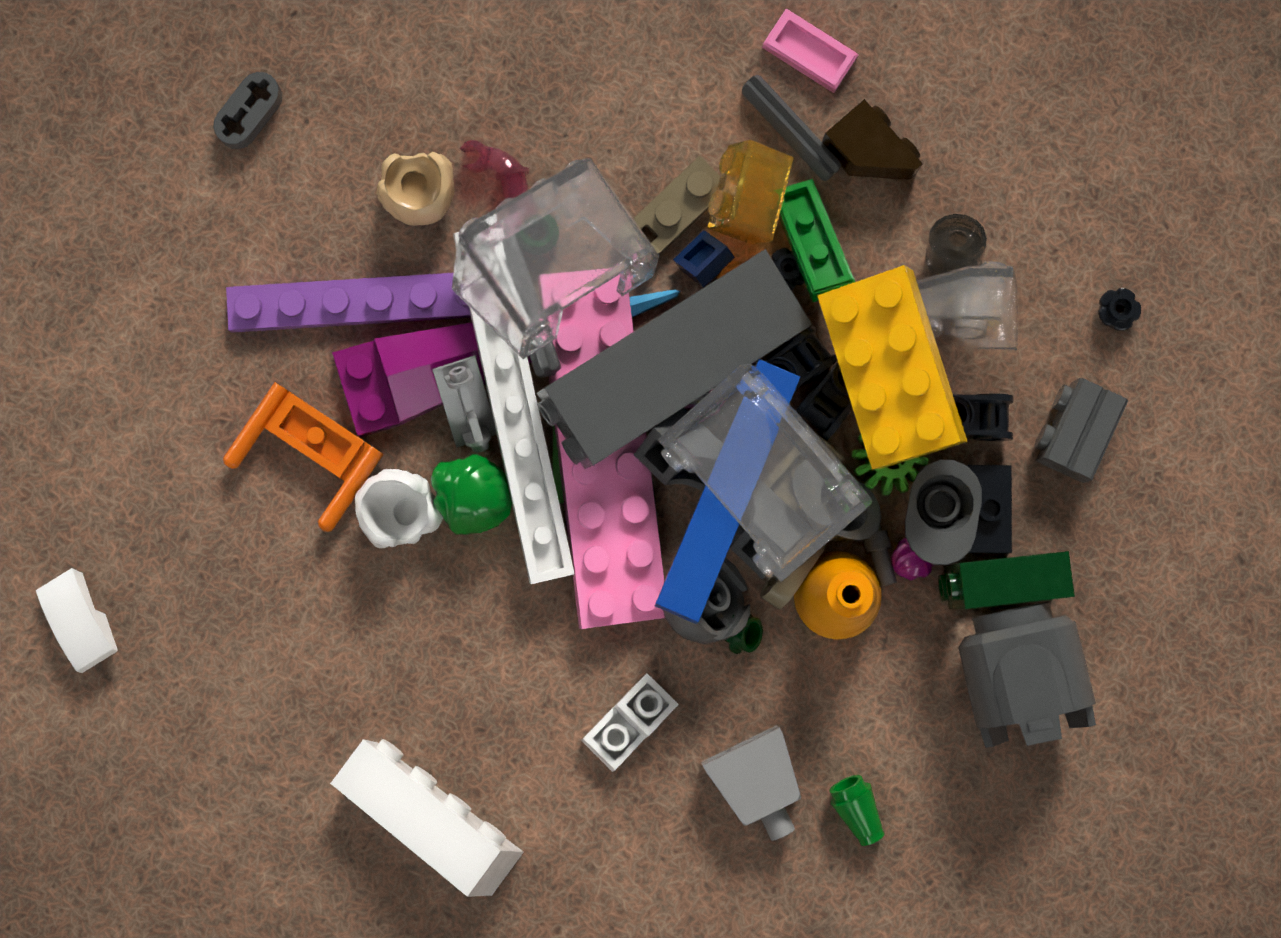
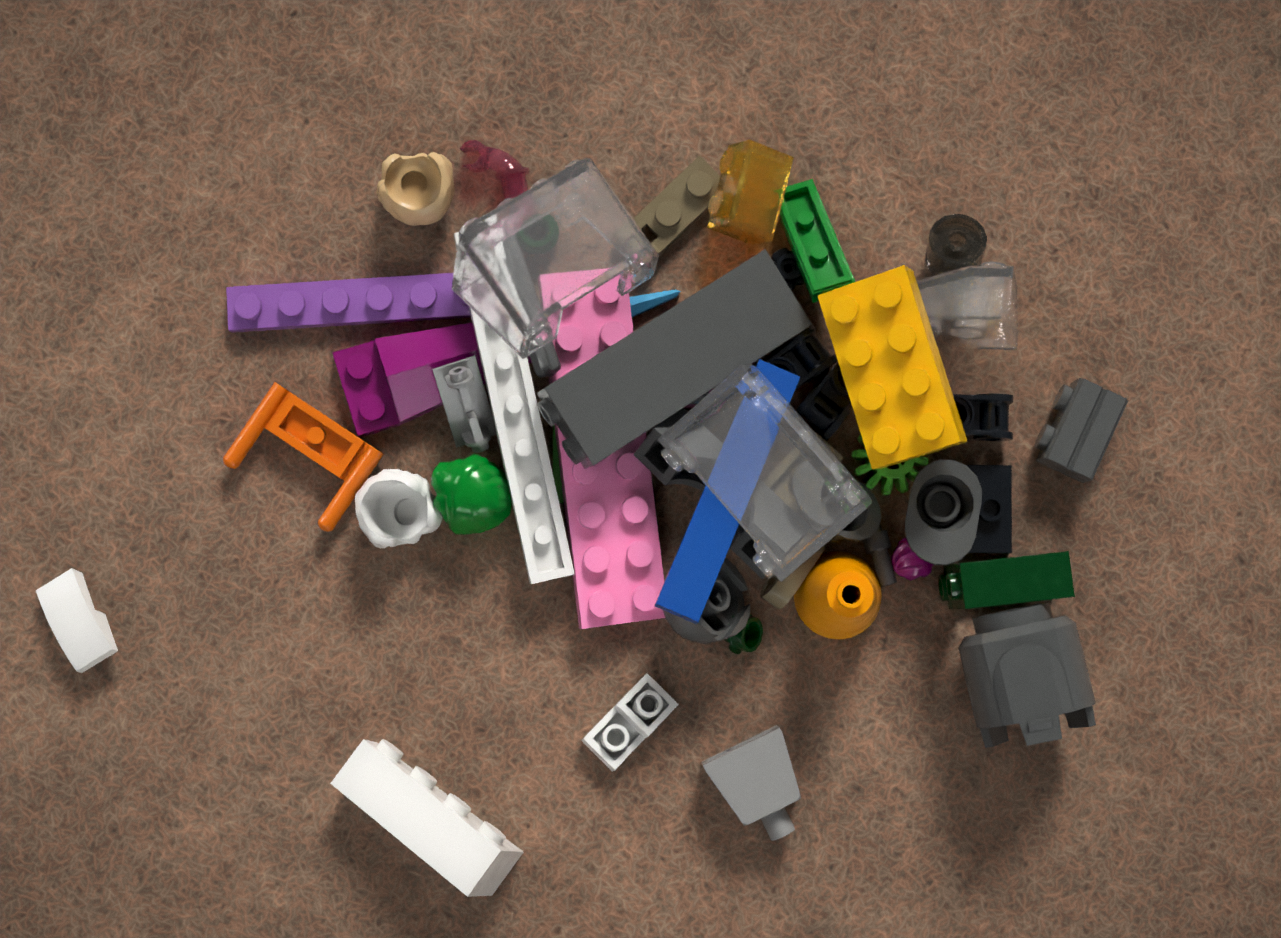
dark grey beam [213,72,282,149] -> none
dark blue plate [673,230,735,288] -> none
dark grey axle [742,75,841,181] -> none
bright pink tile [762,9,859,93] -> none
dark brown slope [822,99,923,180] -> none
green cone [829,775,885,846] -> none
black plate [1098,288,1141,331] -> none

